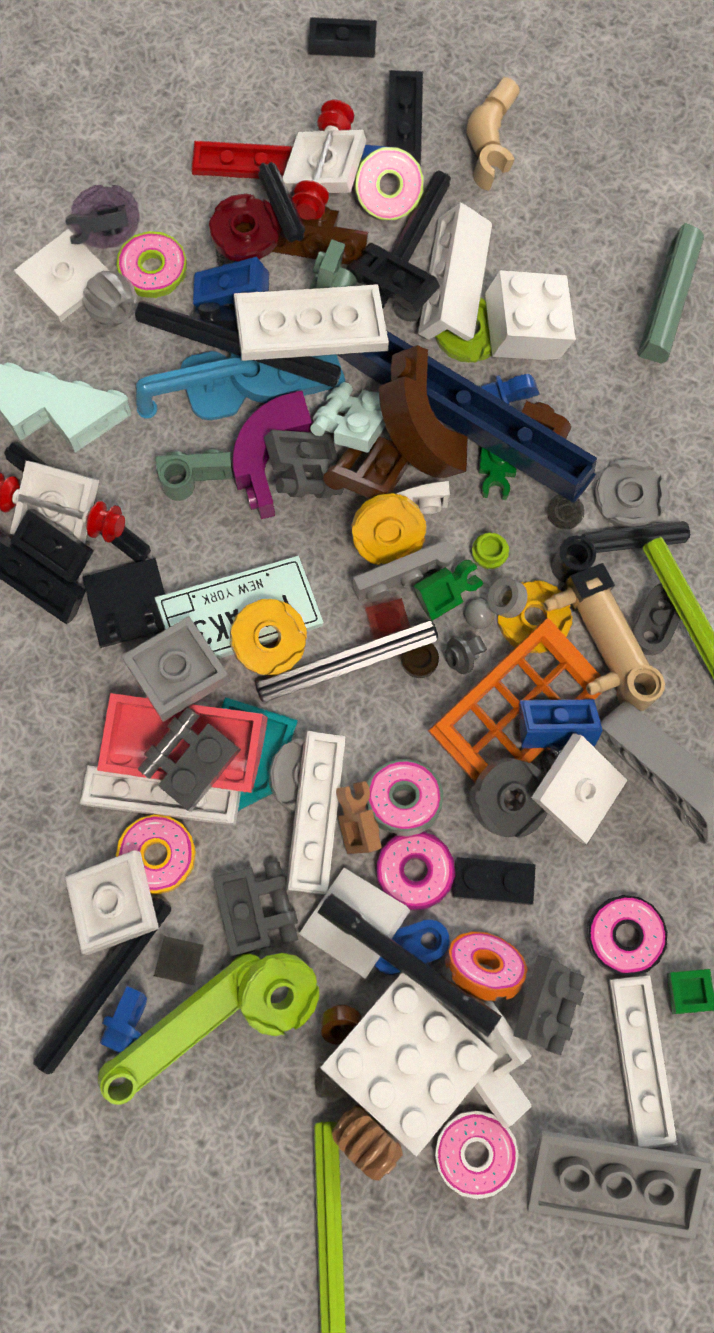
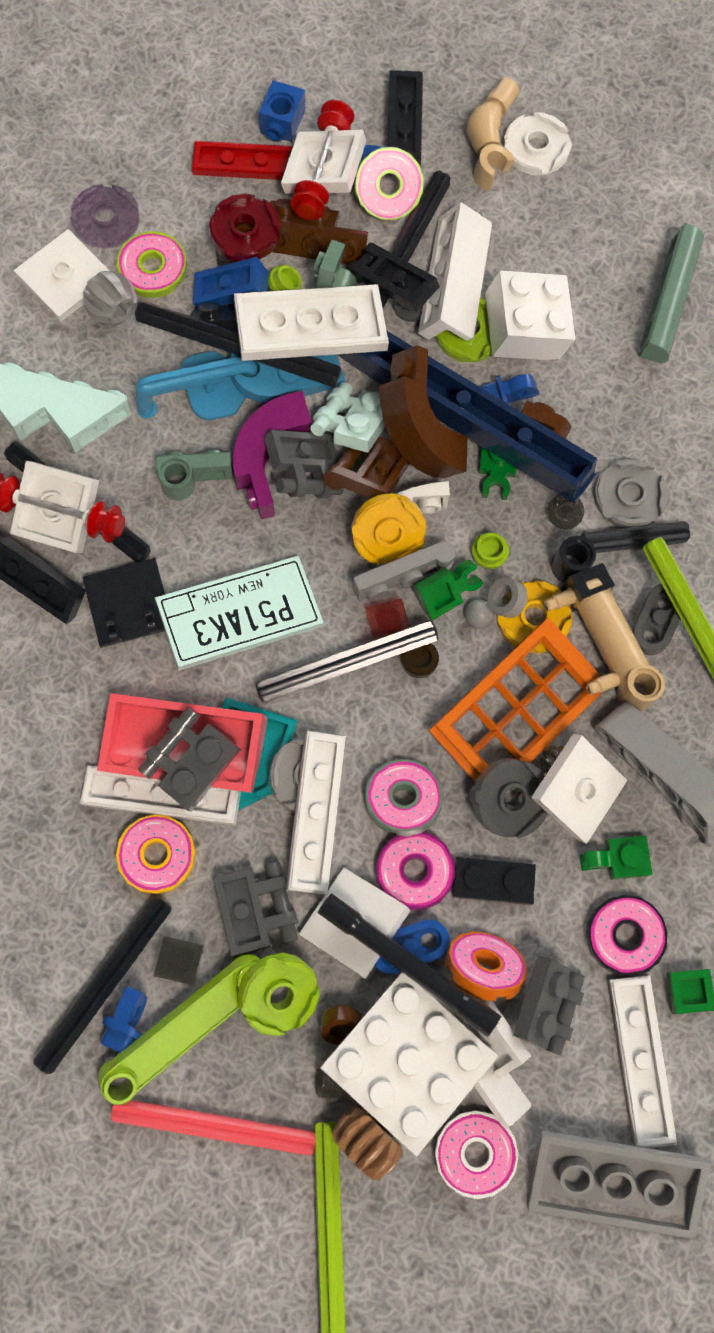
black plate [10,509,94,583] -> none
black plate [65,204,129,244] -> none
white plate [65,850,159,955] -> none
light grey plate [122,616,231,721] -> none
yellow tile [230,599,307,675] -> none
black axle [258,162,306,242] -> none
black plate [308,17,377,58] -> none
medium nougat plate [336,781,382,854] -> none
dark grey plate [445,636,487,674] -> none
blue slope [519,699,603,748] -> none
none -> coral axle [111,1100,316,1156]
none -> blue brick [259,80,306,142]
none -> lime plate [268,265,302,291]
none -> white tile [503,113,572,175]
none -> green plate [580,836,653,880]

